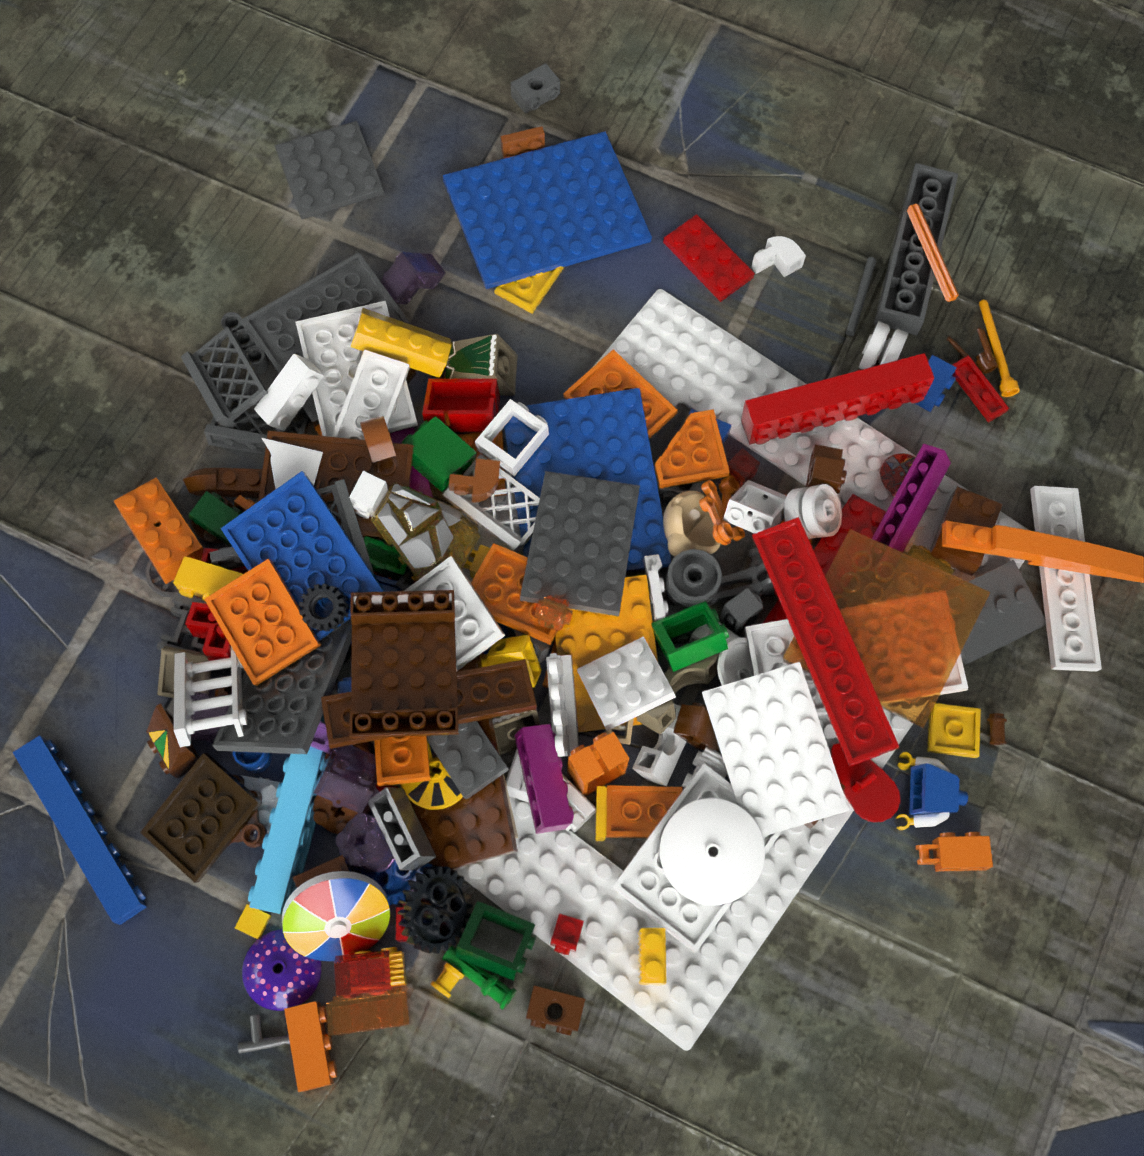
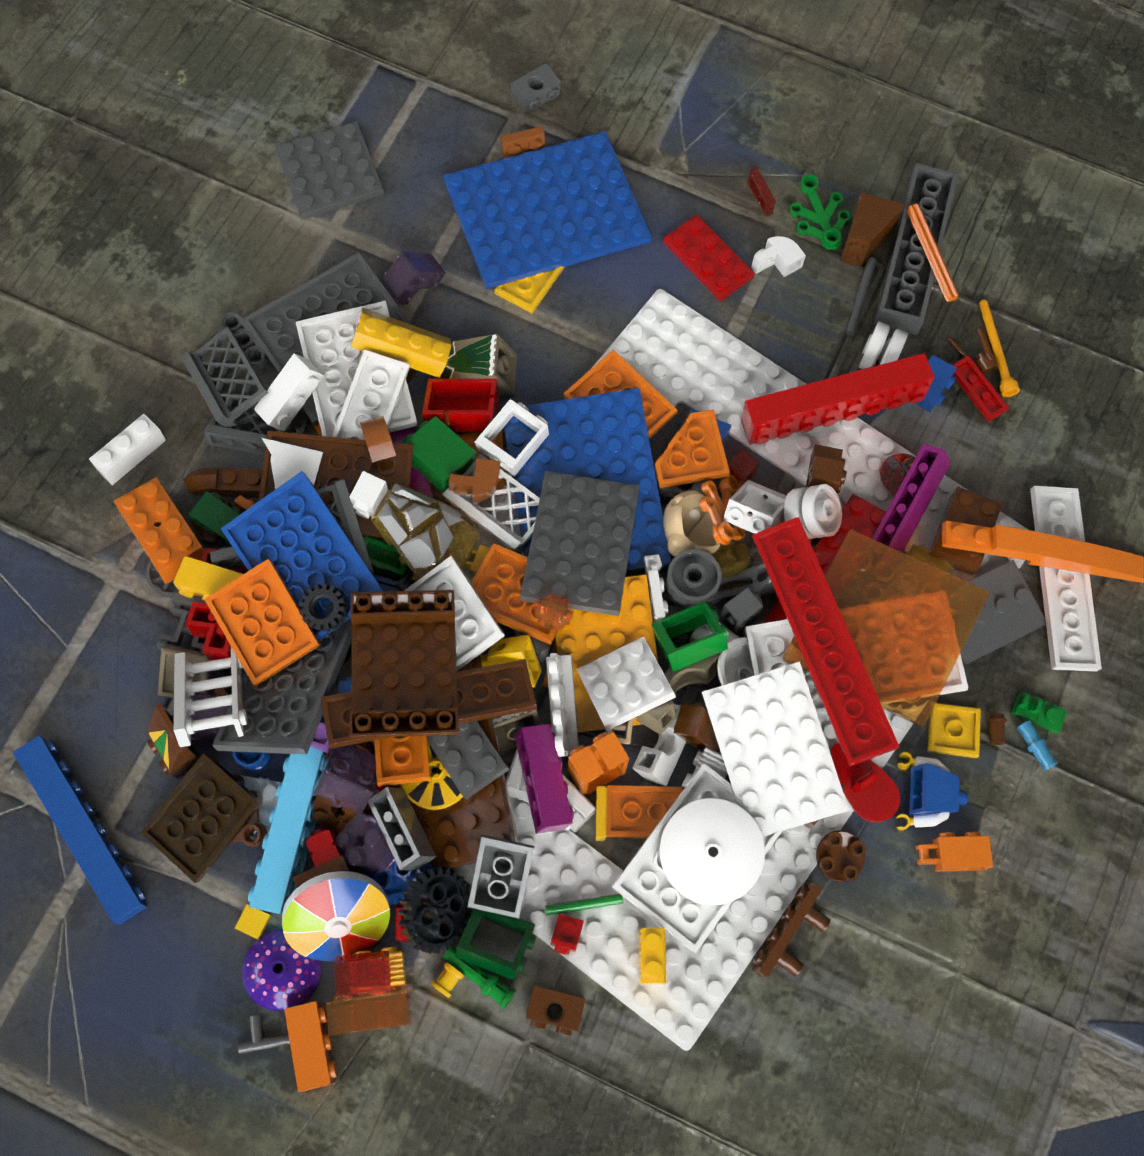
none -> white brick [89,414,166,485]
none -> red brick [305,828,350,867]
none -> dark grey slope [468,835,534,918]
none -> green bar [545,894,623,916]
none -> clear yellow tile [711,541,752,577]
none -> clear red tile [747,168,776,217]
none -> reddish brown plate [752,883,831,977]
none -> green plant [789,174,851,250]
none -> reddish brown dish [816,830,866,882]
none -> reddish brown slope [840,192,904,266]
none -> green plate [1010,691,1068,734]
none -> dark azure pin [1016,720,1058,771]

